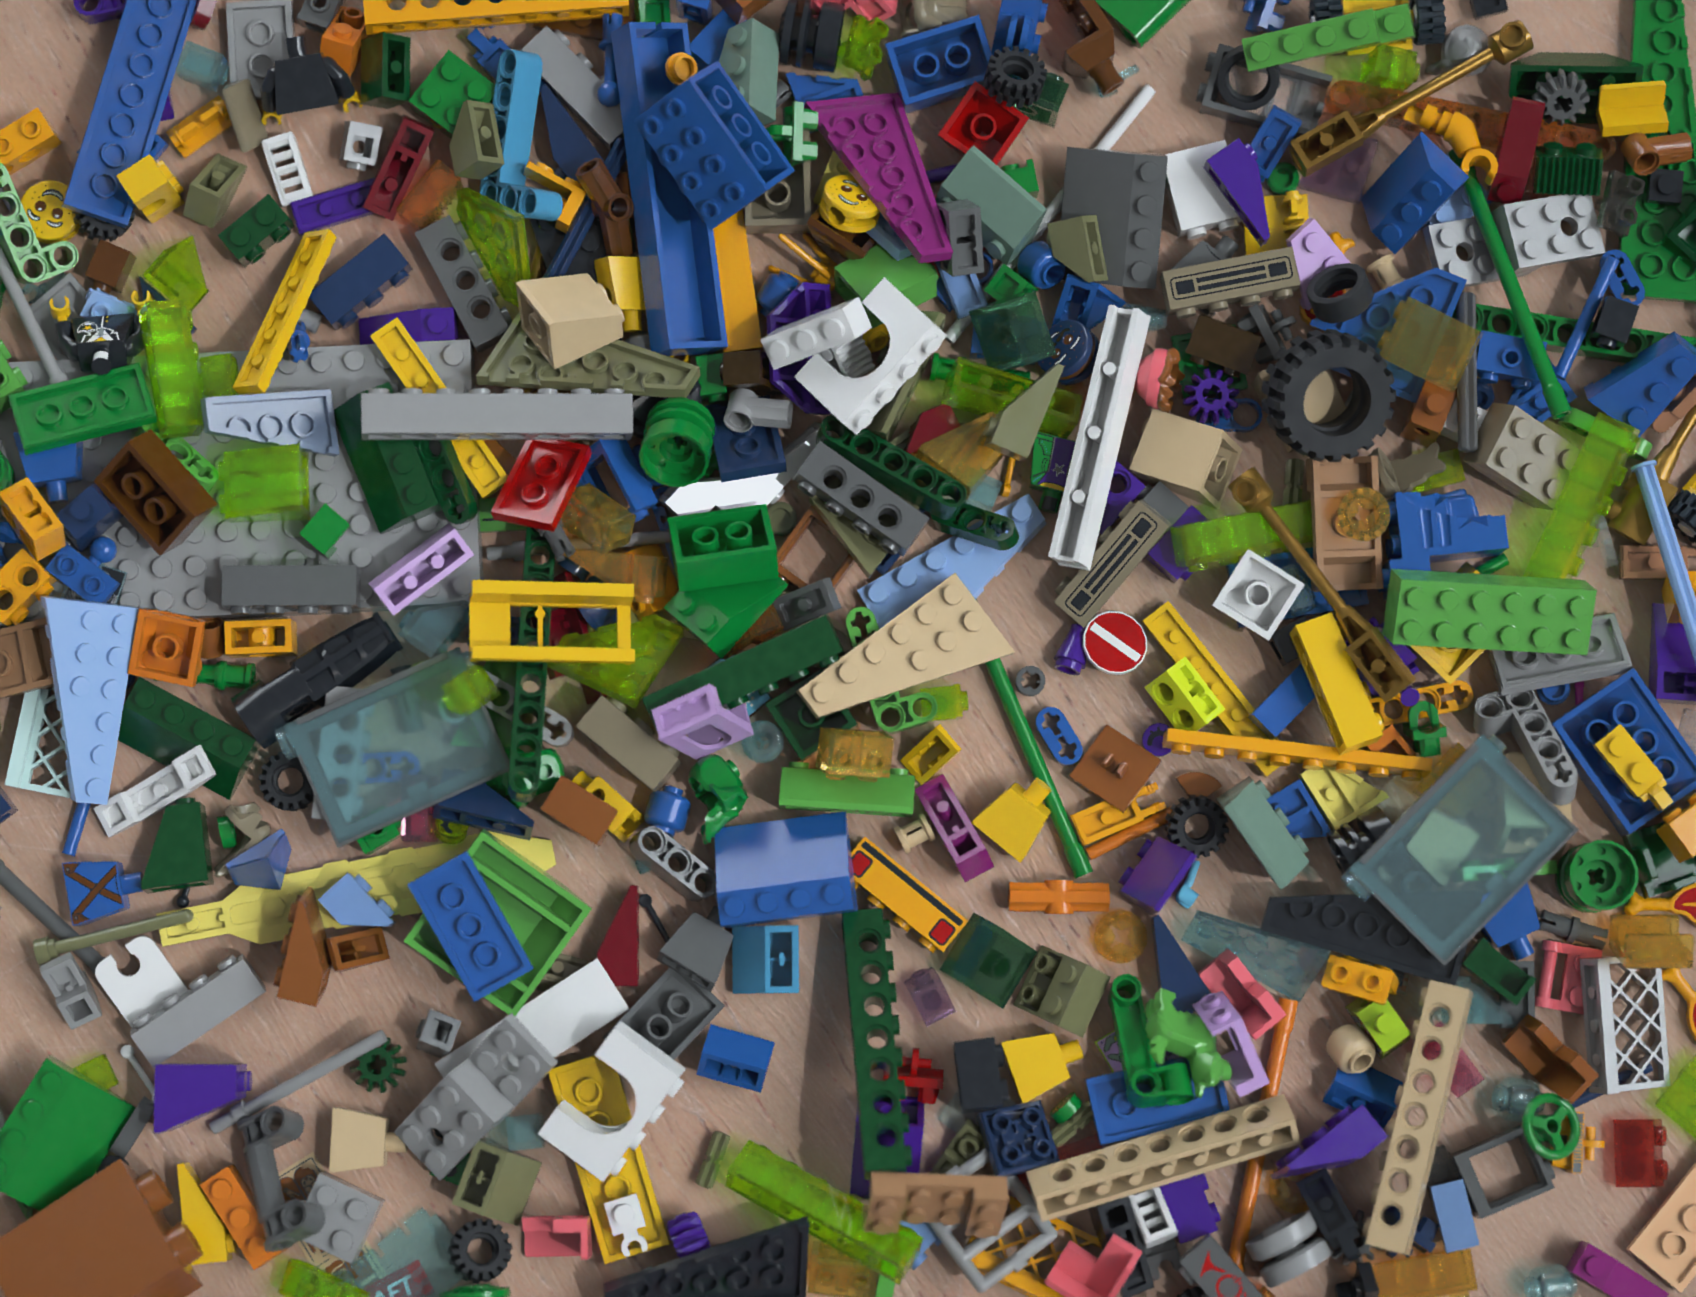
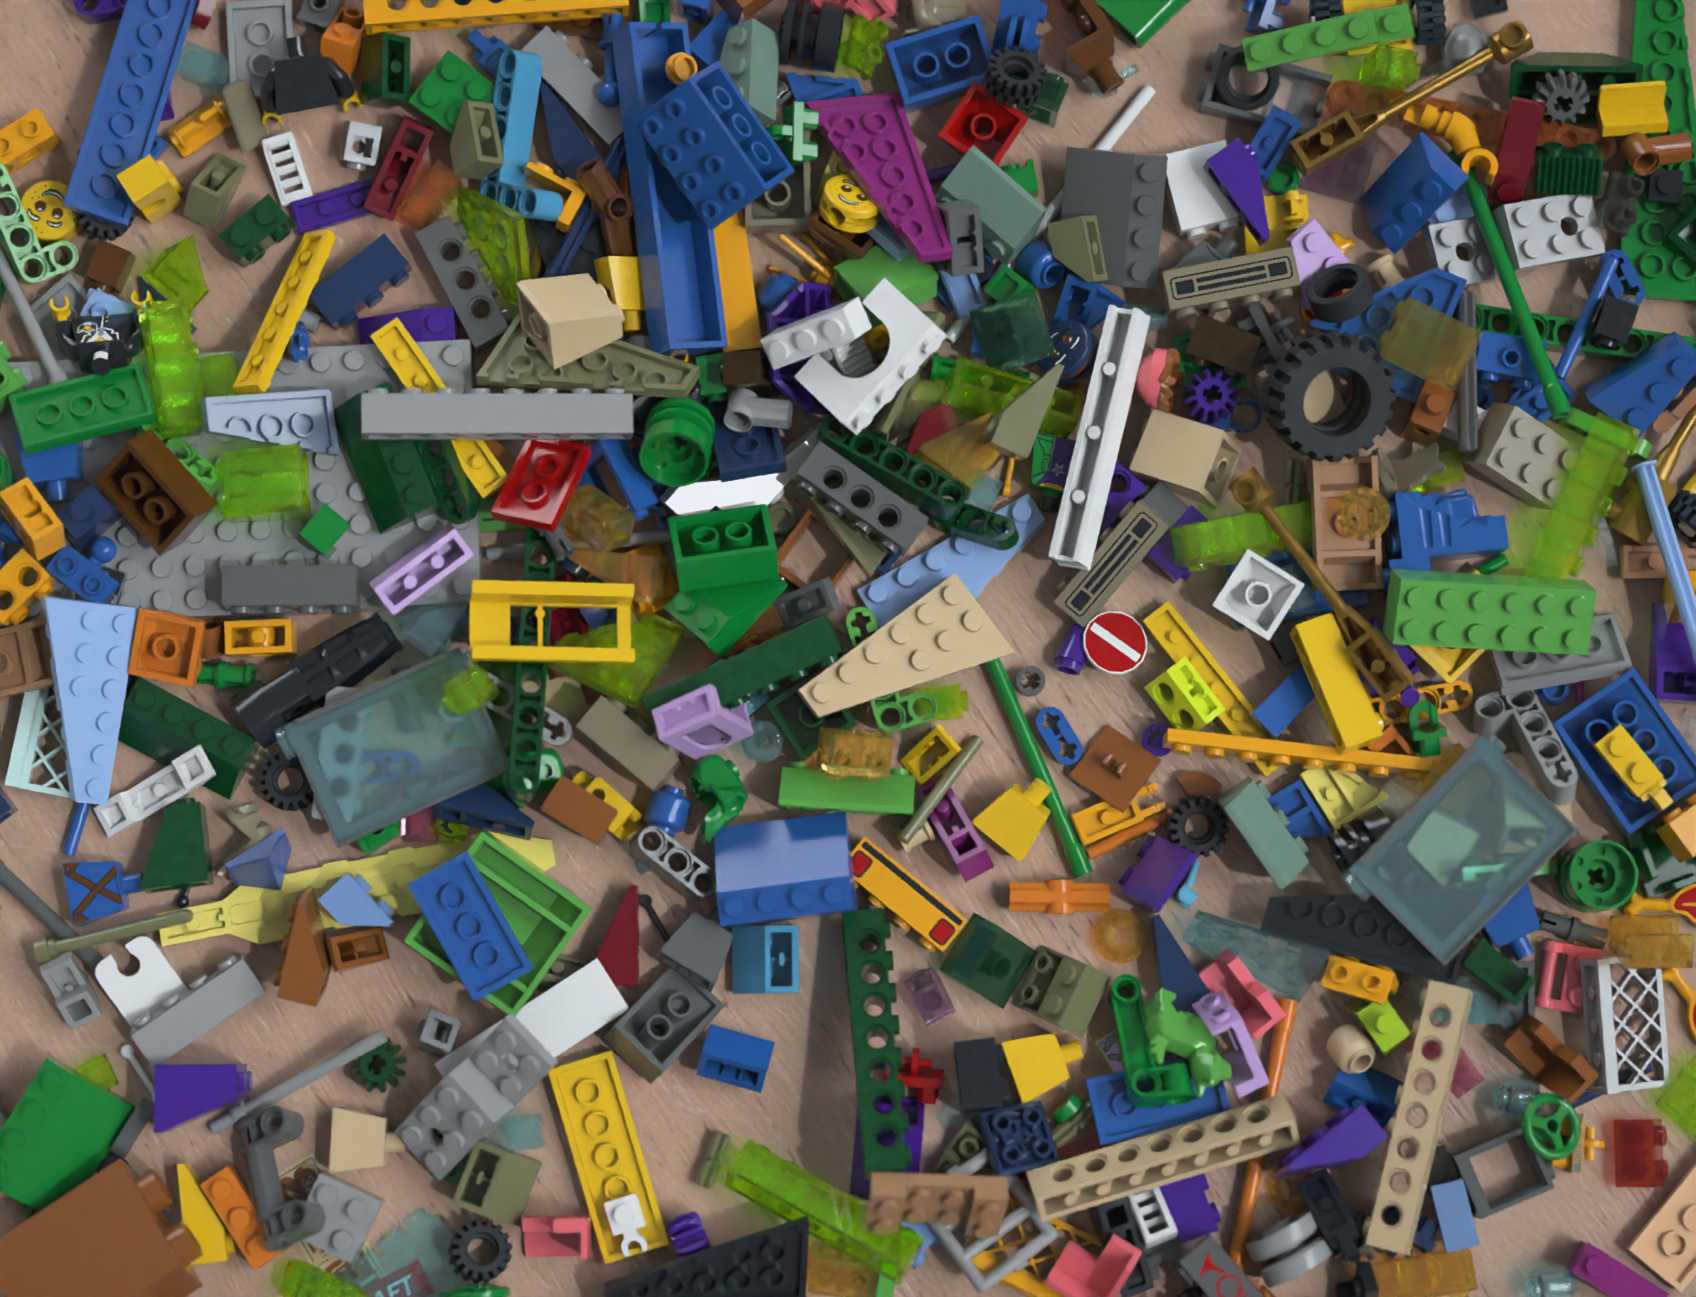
clear light blue hand [22,272,66,304] -> none
green tile [217,815,237,849] -> none
white arch [538,1021,685,1182] -> none
none -> olive bar [897,735,984,844]

